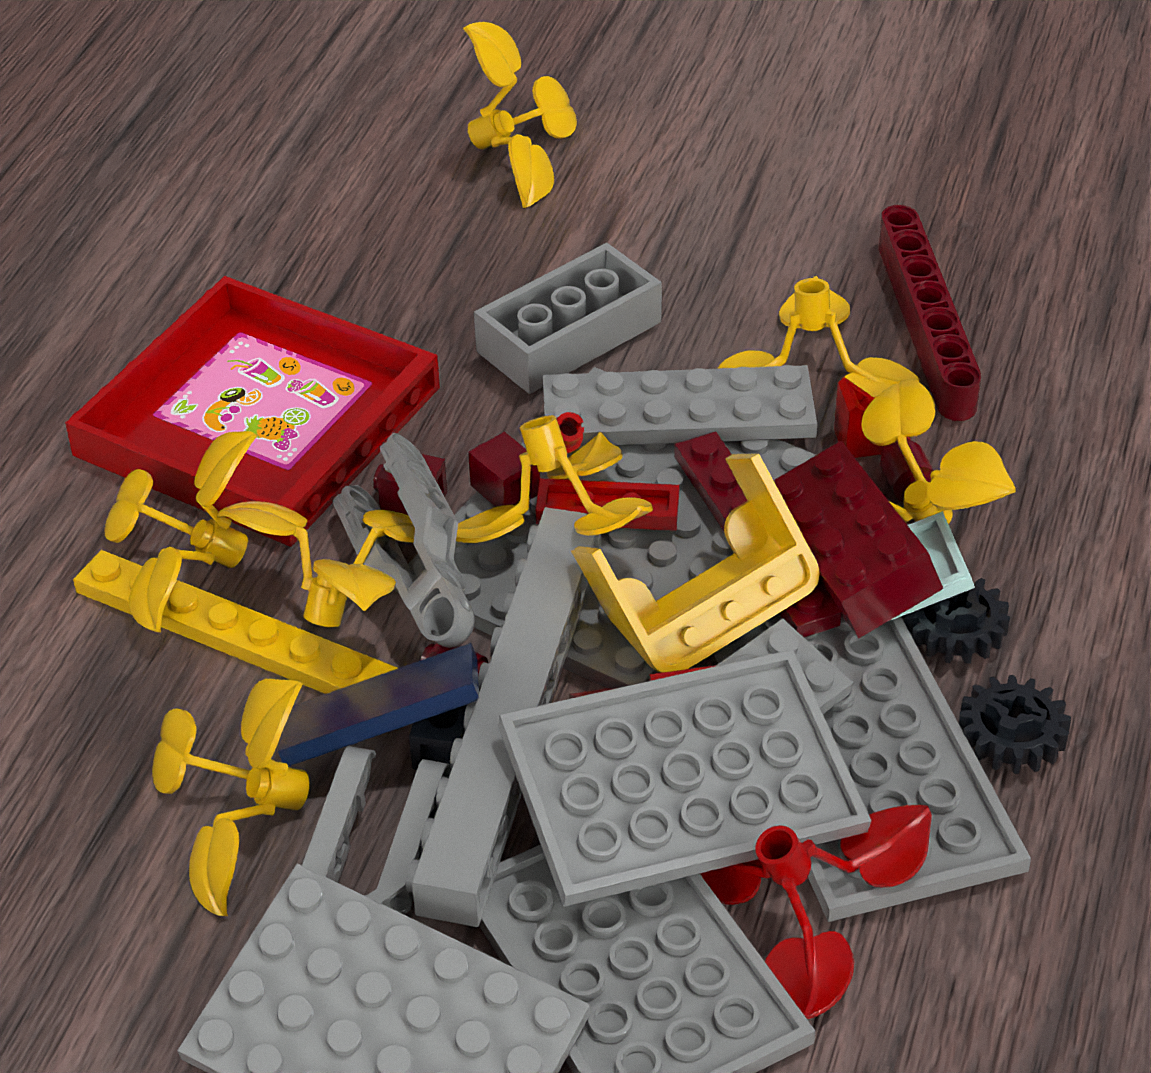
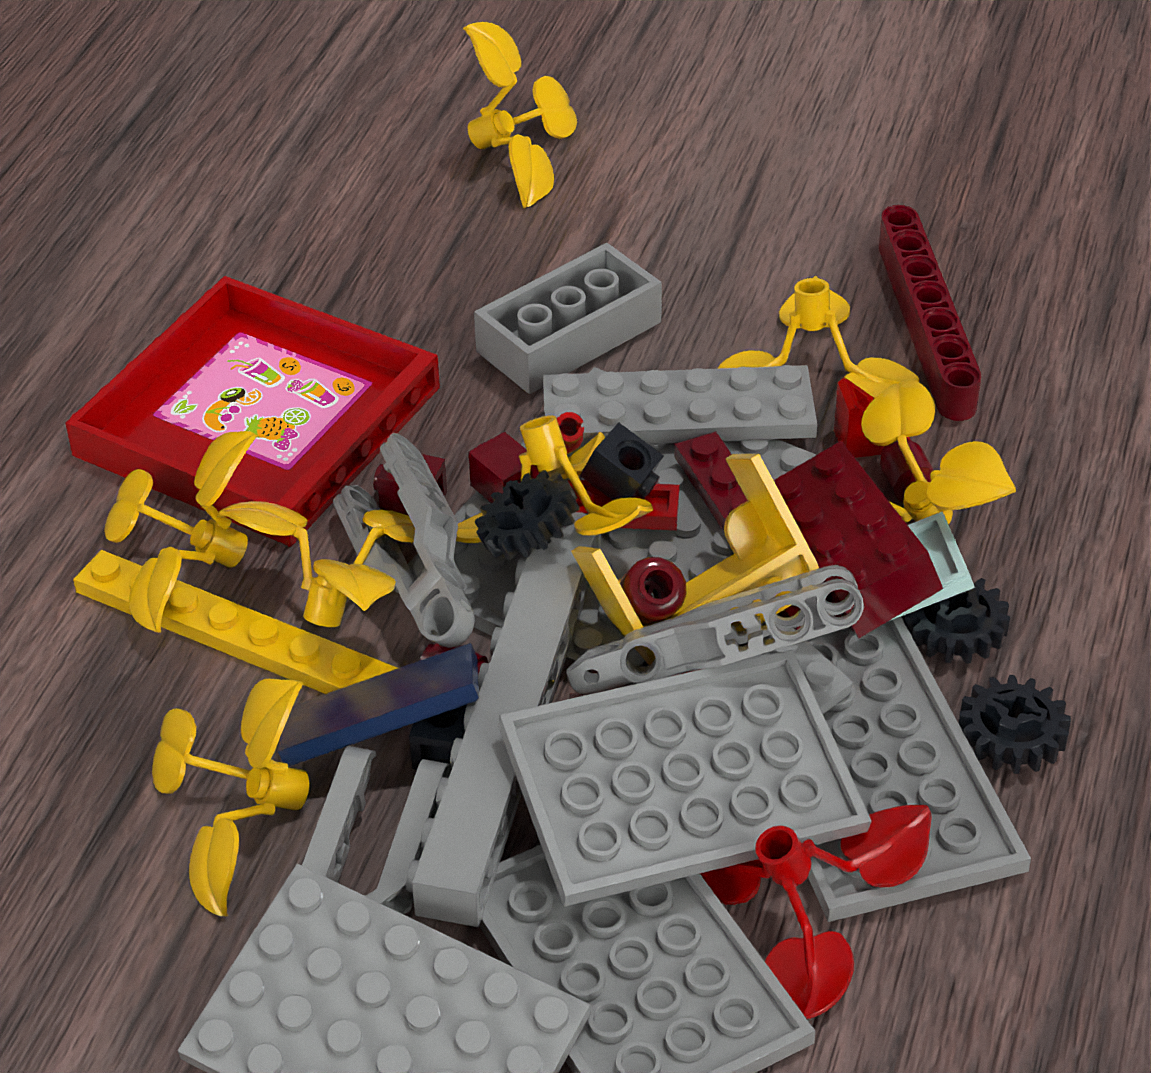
none -> black gear [475,470,579,560]
none -> light grey piece [566,565,864,695]
none -> black brick [579,422,664,500]
none -> dark red head [619,557,687,626]

